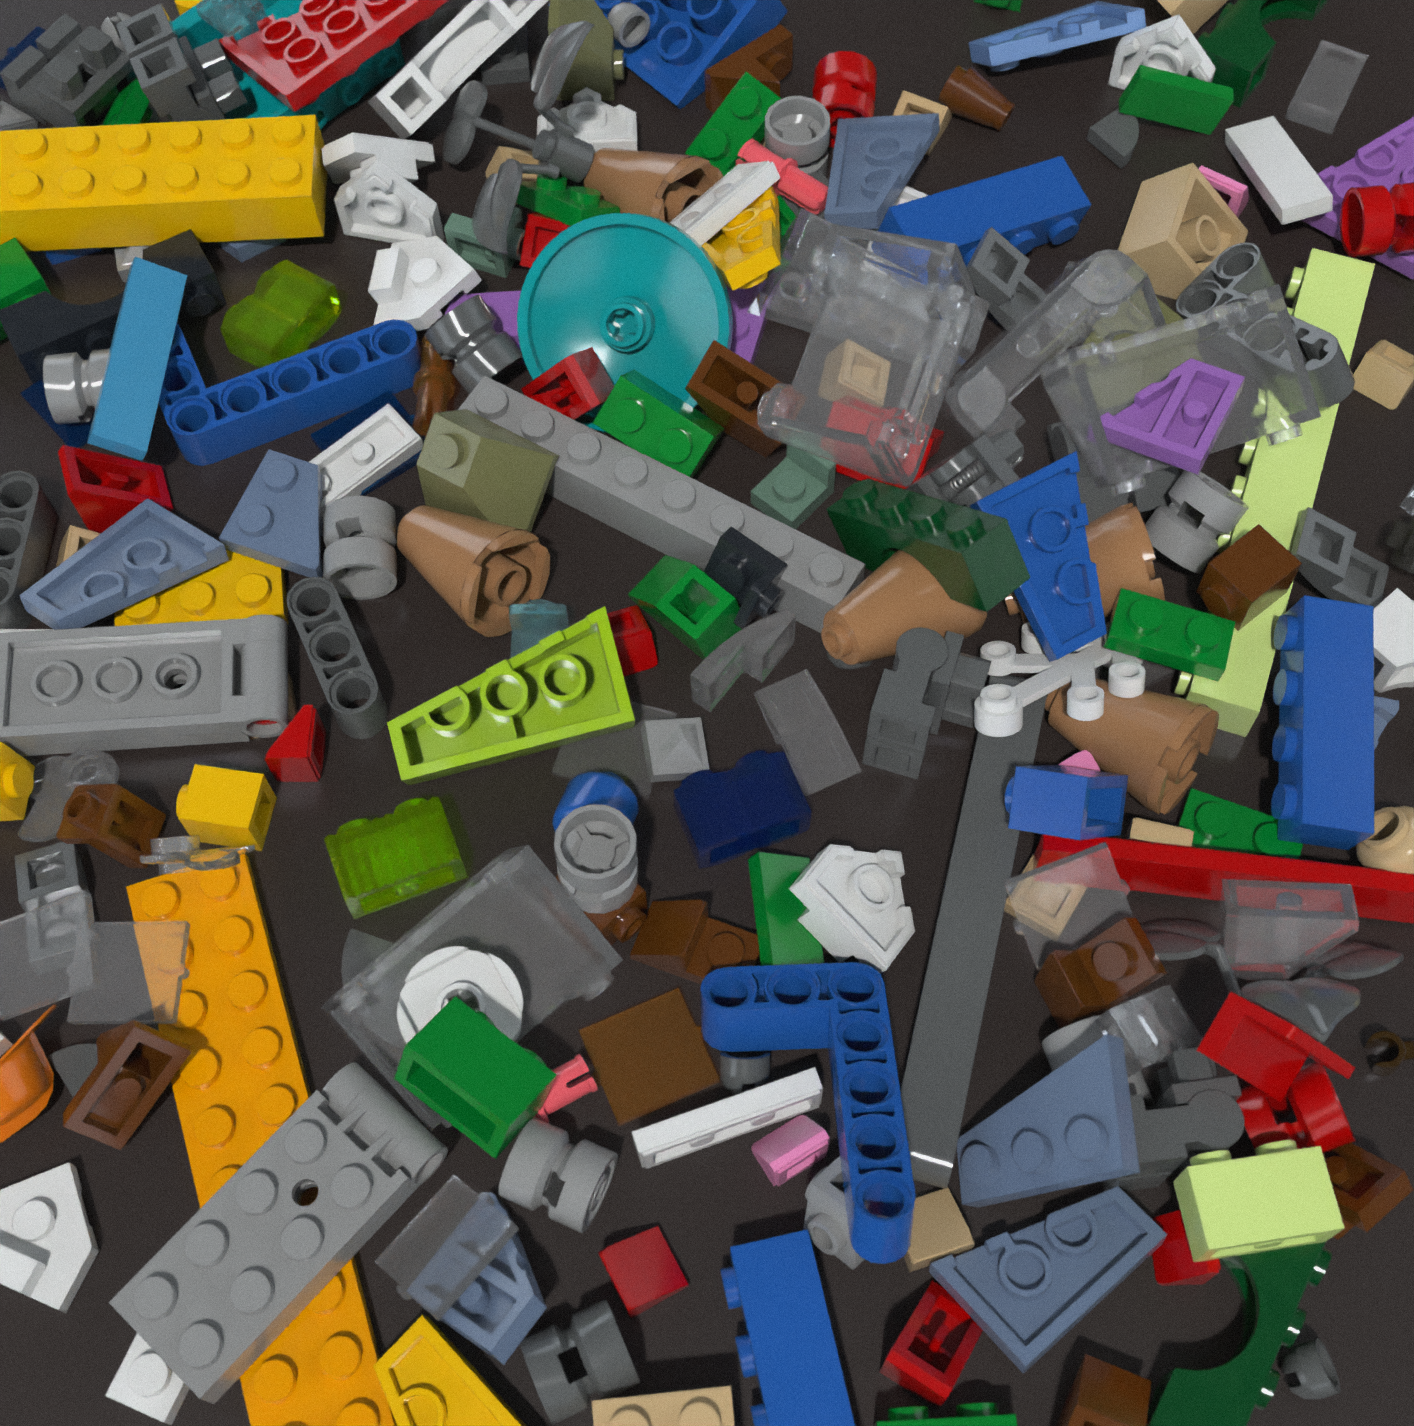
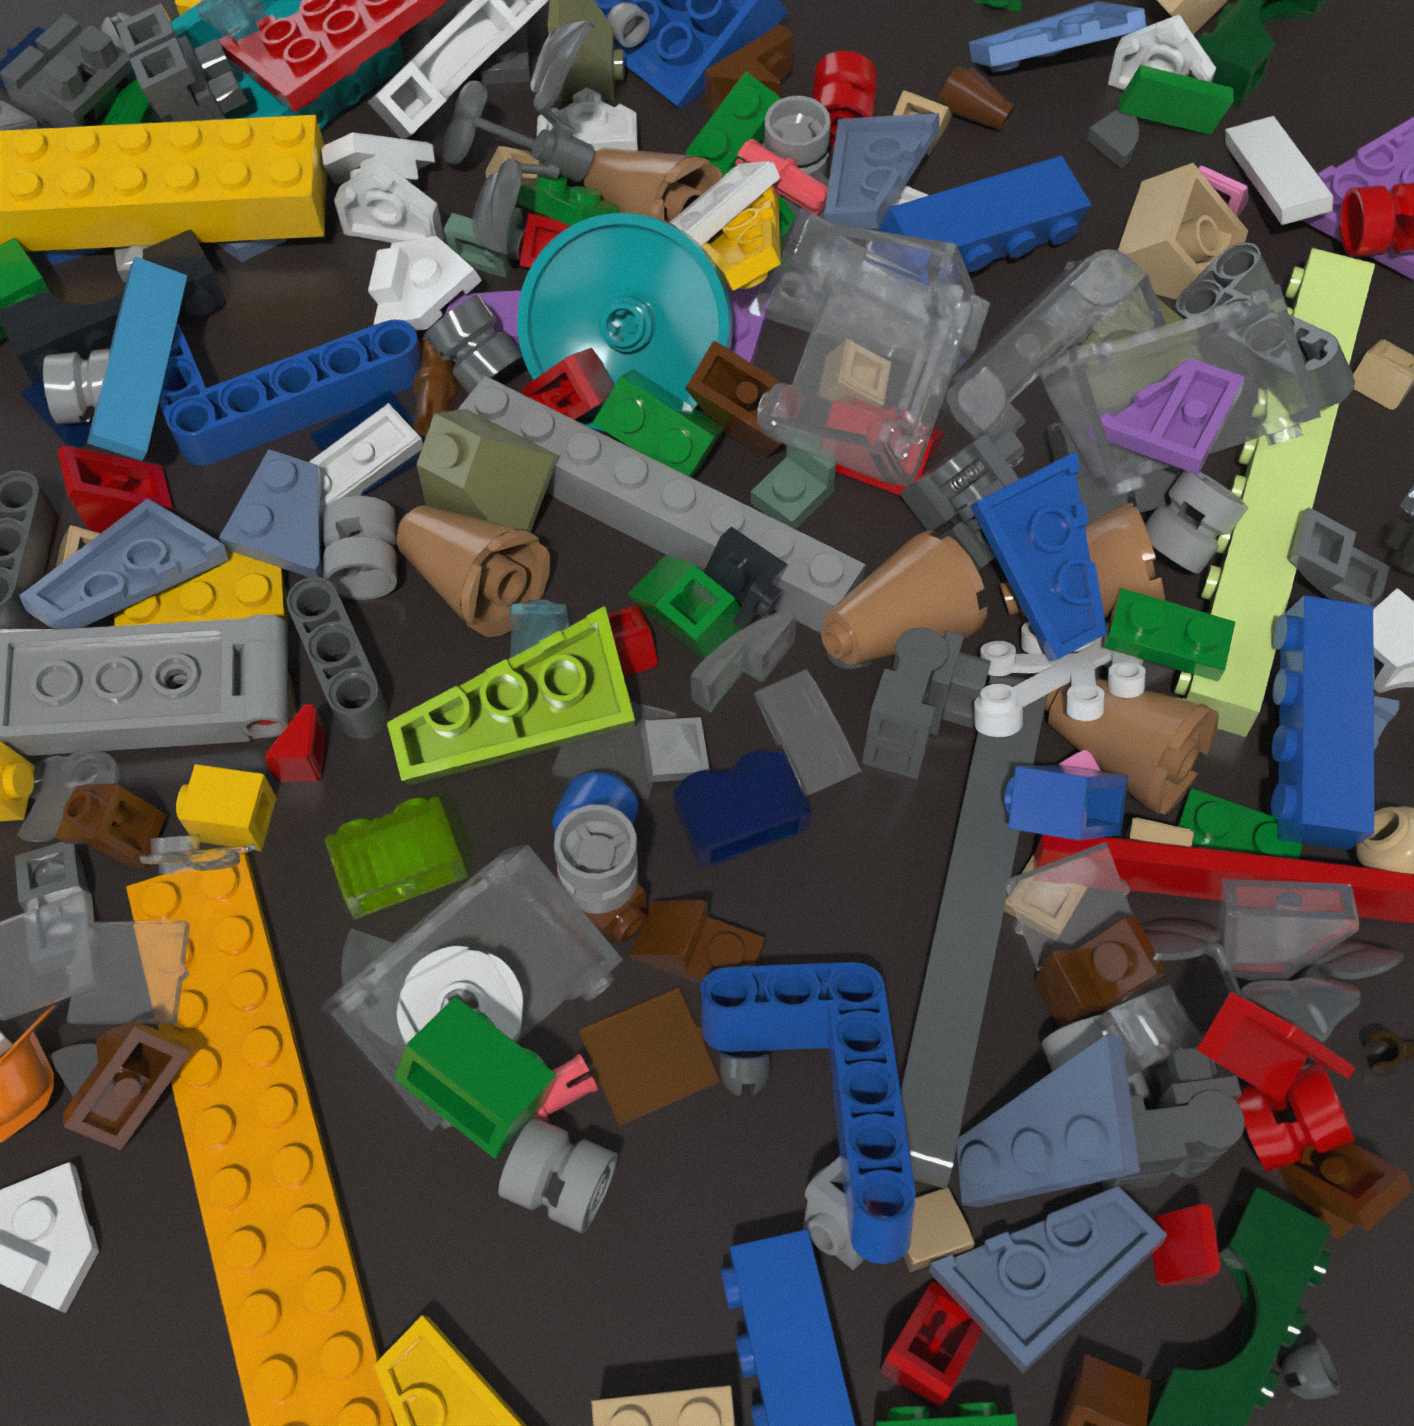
white plate [105,1333,190,1425] -> none
light grey hinge [109,1062,448,1404] -> none
clear neon green brick [220,260,342,368] -> none
clear piece [374,1174,519,1321] -> none
sand blue wing [409,1192,547,1365] -> none
dark grey wheel [520,1299,641,1425] -> none
red slope [598,1226,689,1319] -> none
white tile [632,1067,823,1169] -> none
green tile [748,852,824,966] -> none
bright pink slope [751,1115,830,1187] -> none
white plate [789,844,915,973] -> none
dark green arch [826,478,1031,612] -> none
dark grey slope [965,227,1055,346] -> none
yellowish green brick [1173,1140,1344,1262] -> none
reddish brown brick [1197,524,1302,631] -> none
clear tile [1285,40,1368,134] -> none

